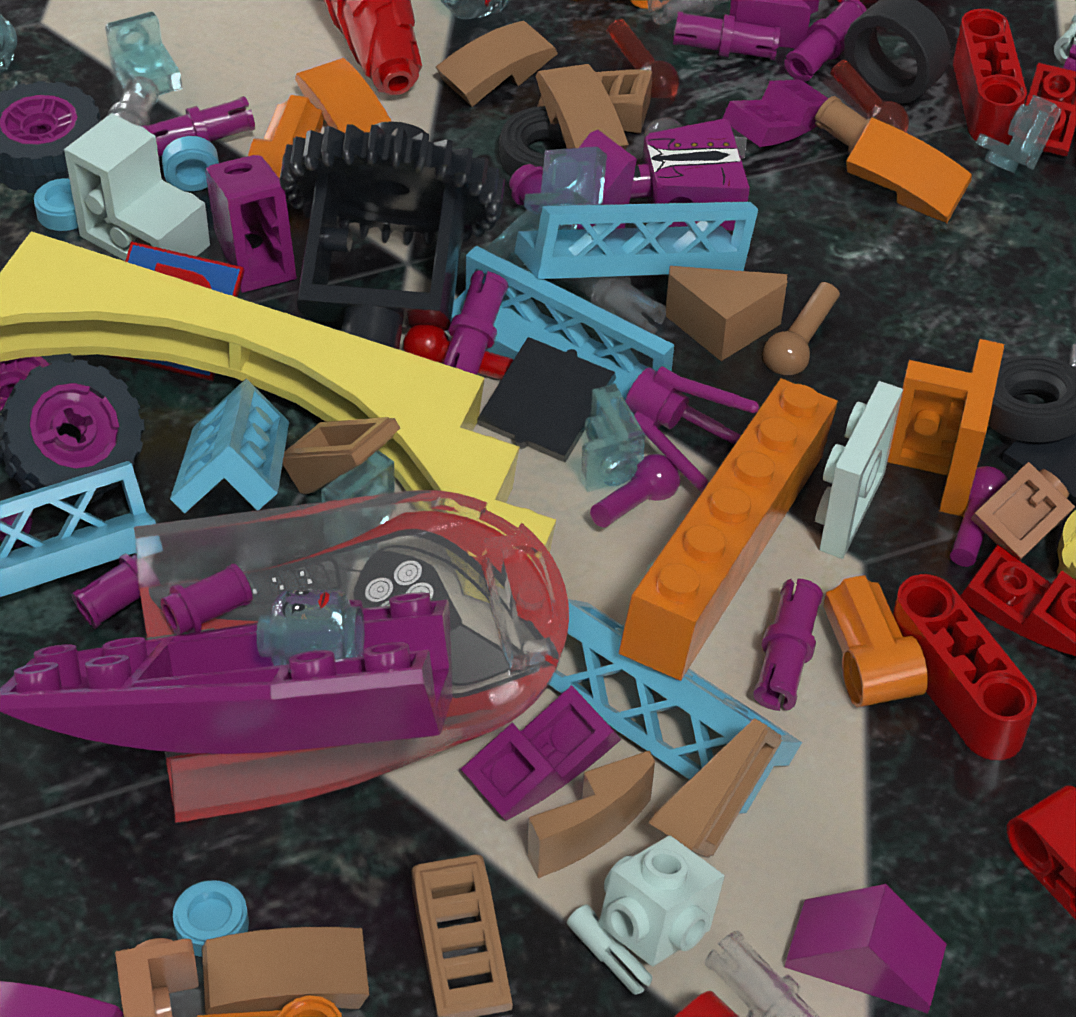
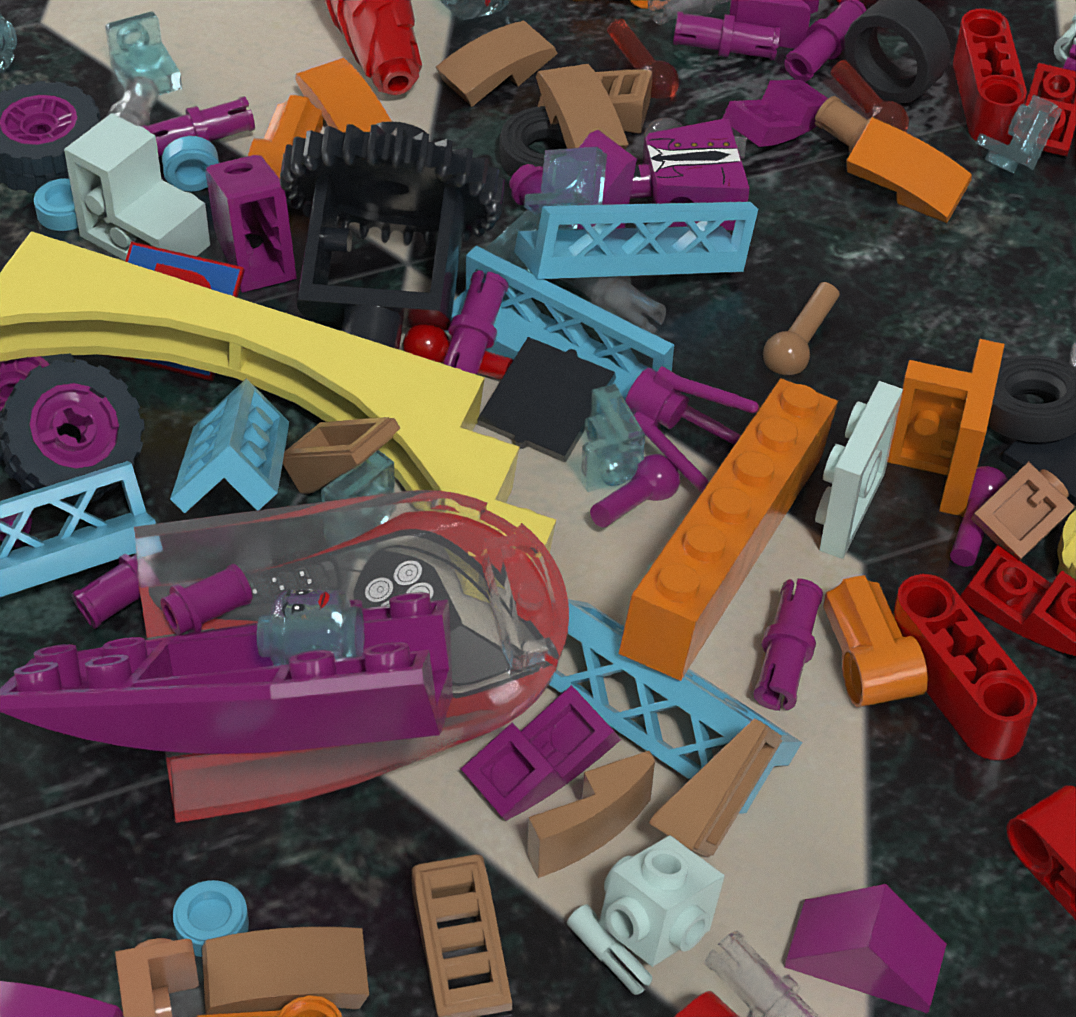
medium nougat slope [665,266,787,361] -> none

